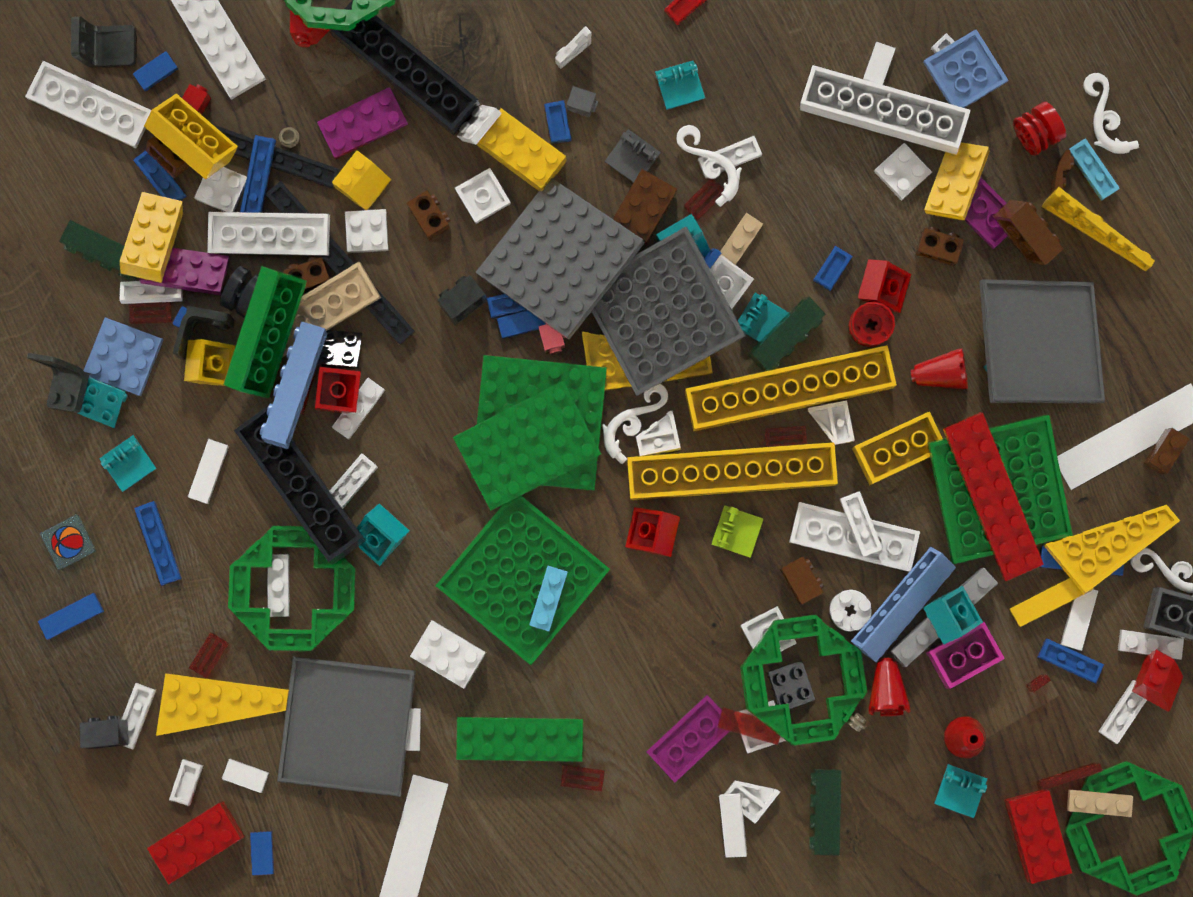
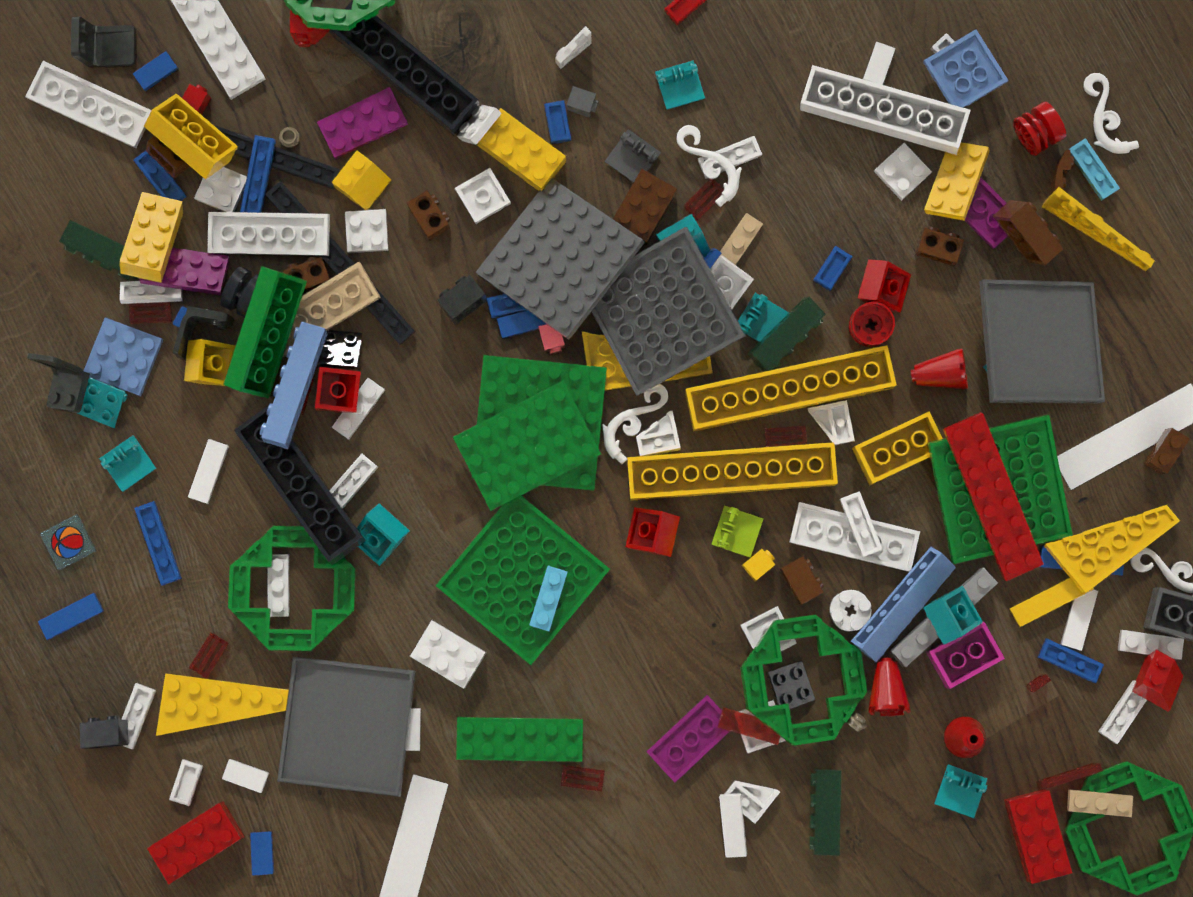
none -> yellow brick [741,549,775,581]

